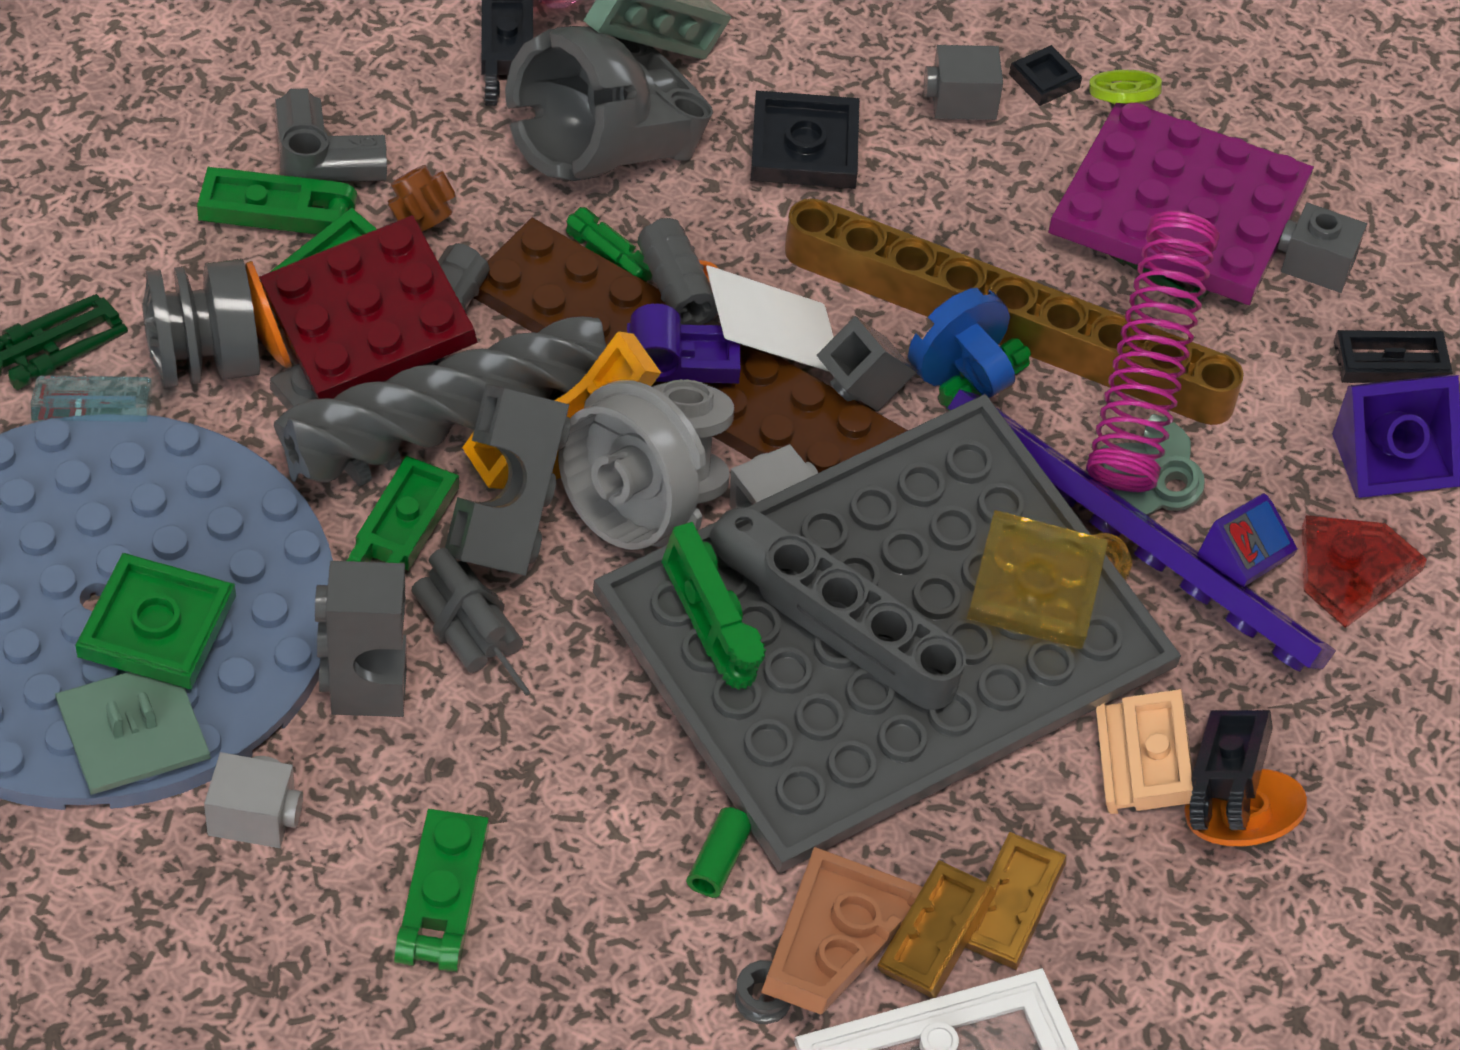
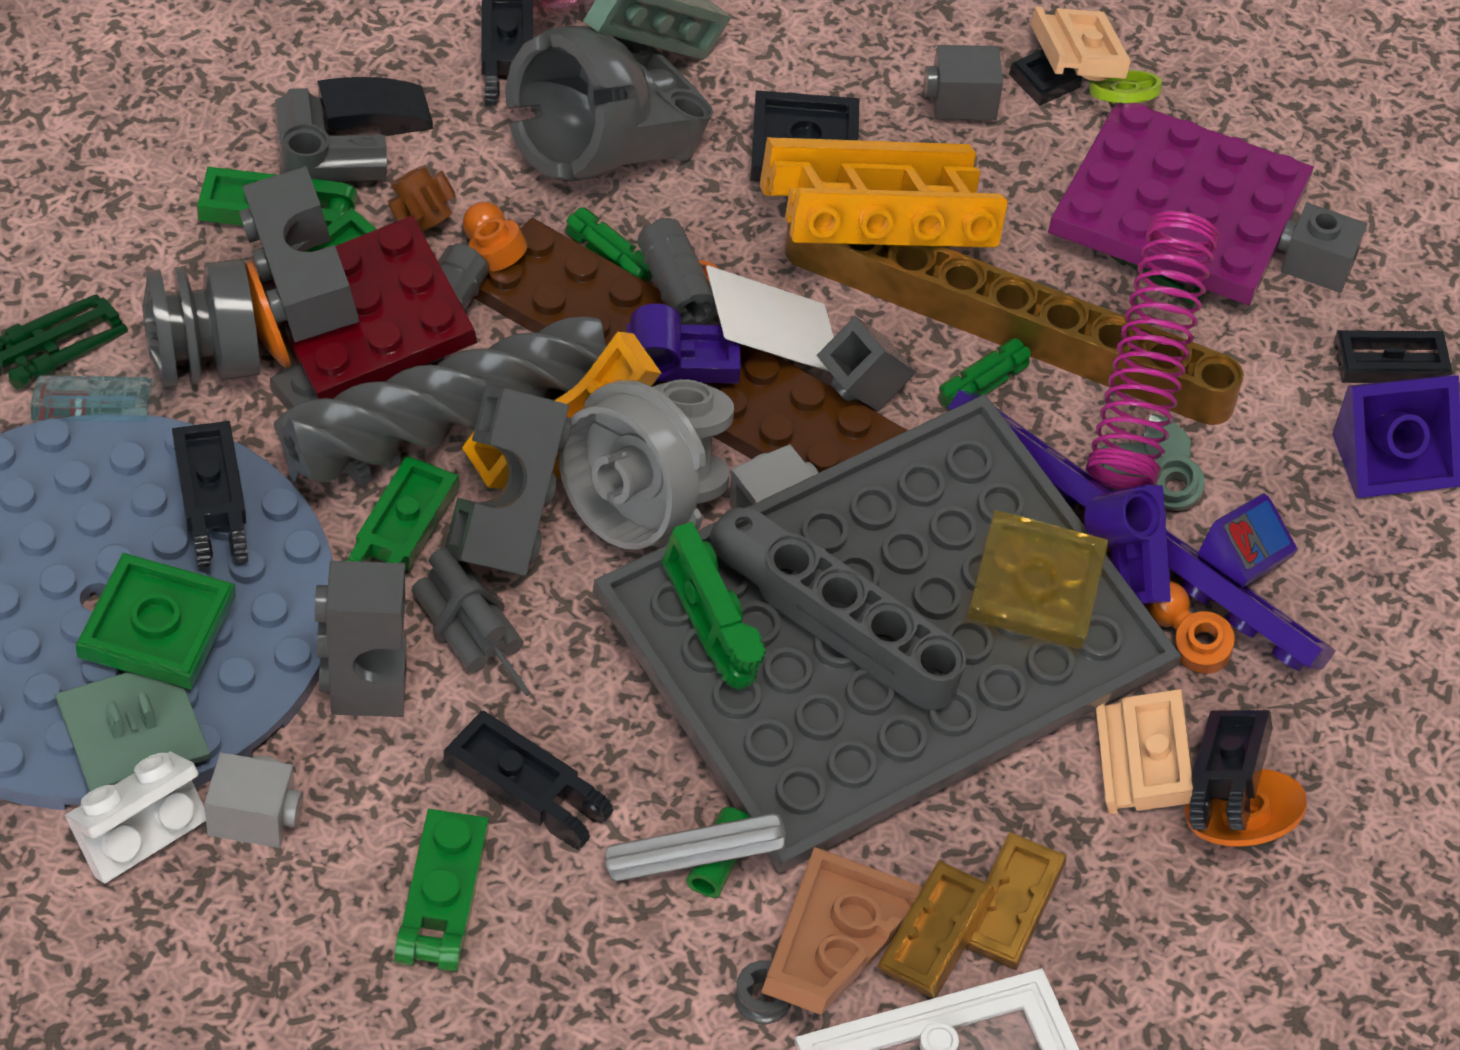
blue tile [908,288,1015,398] -> none
clear red plate [1302,515,1427,628] -> none
none -> white bracket [64,751,206,884]
none -> black hinge [172,421,249,568]
none -> dark grey arch [239,166,360,342]
none -> black slope [317,77,433,136]
none -> black hinge [443,711,614,849]
none -> orange plate [463,202,527,272]
none -> light grey axle [605,813,786,881]
none -> light orange fence [759,137,1008,247]
none -> light nougat plate [1030,7,1131,81]
none -> dark purple plate [1084,485,1171,606]
none -> orange plate [1145,581,1235,674]

